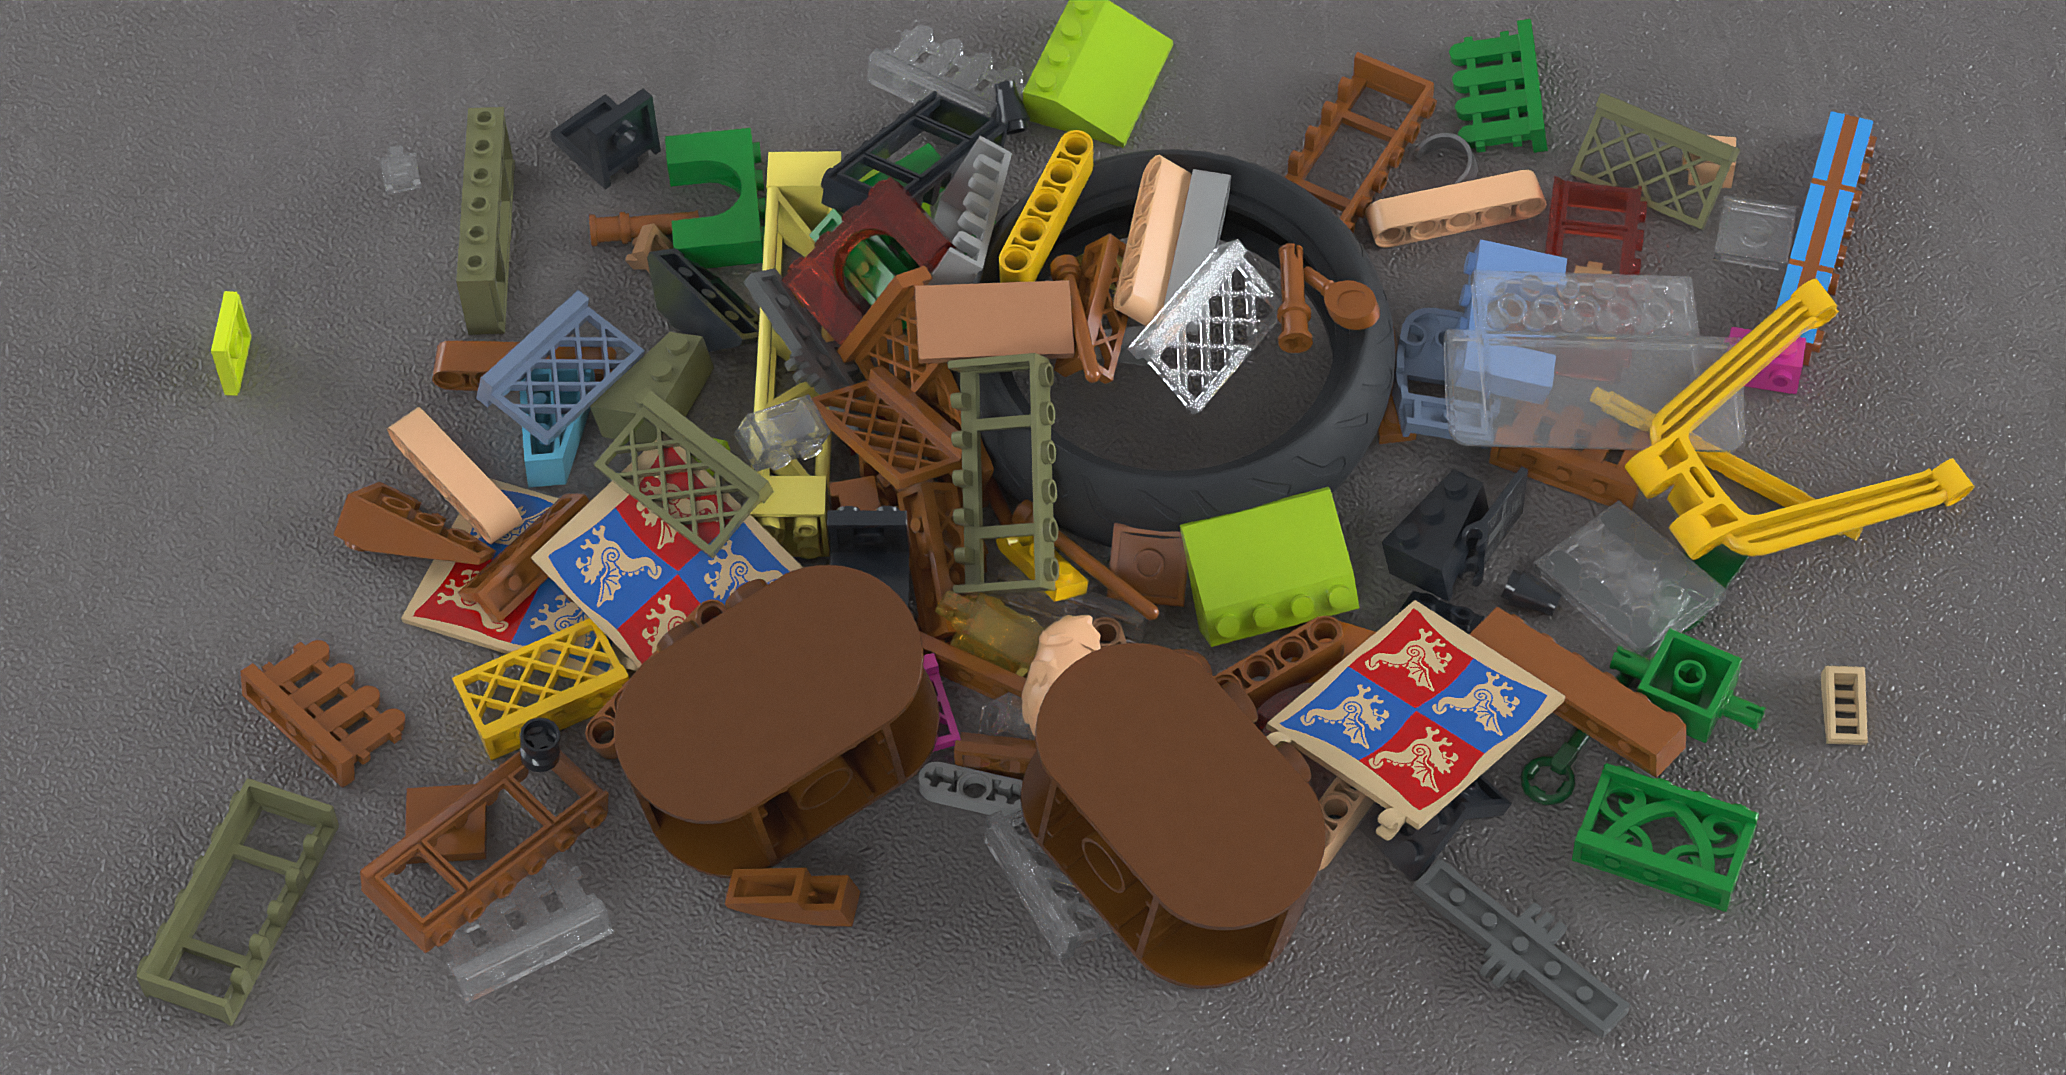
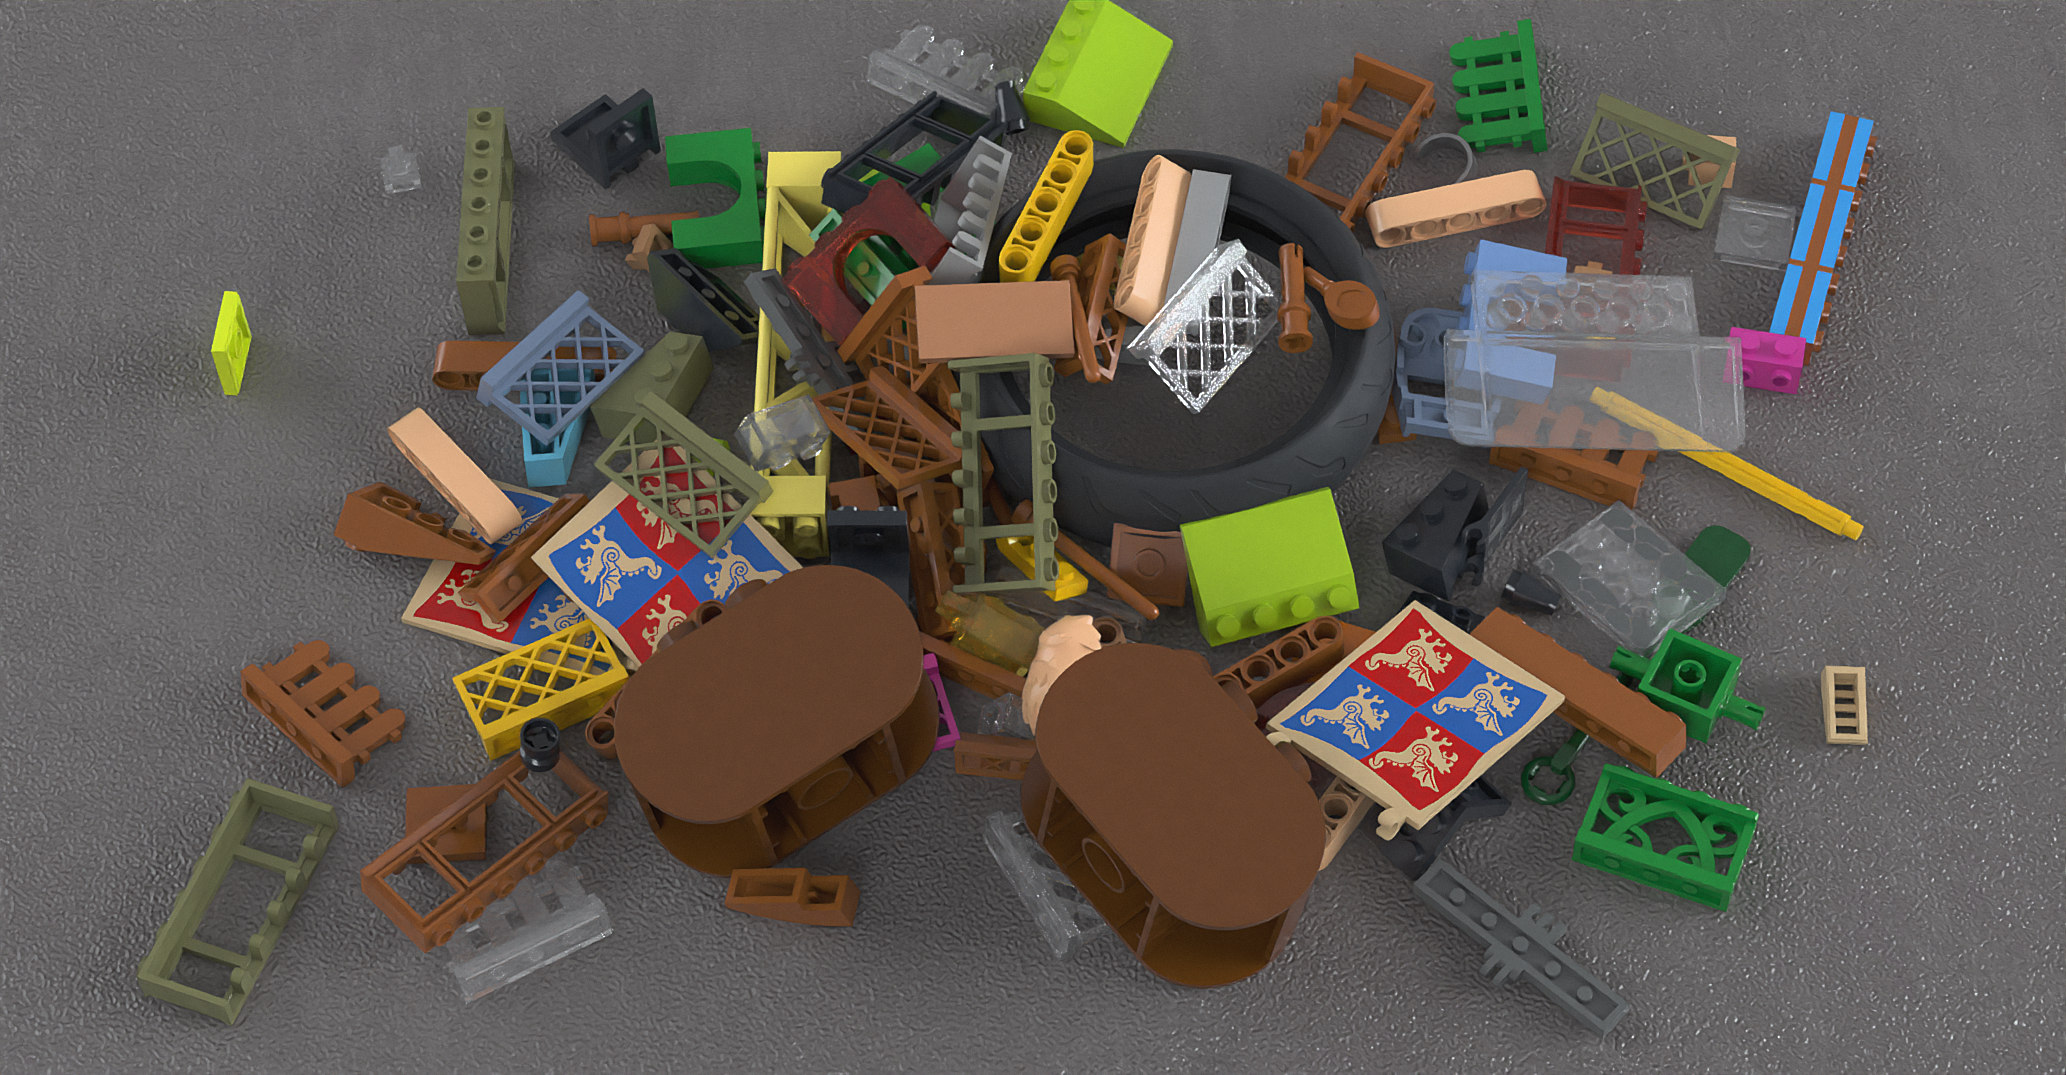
light grey beam [919,762,1023,820] -> none
yellow piece [1625,279,1975,560] -> none

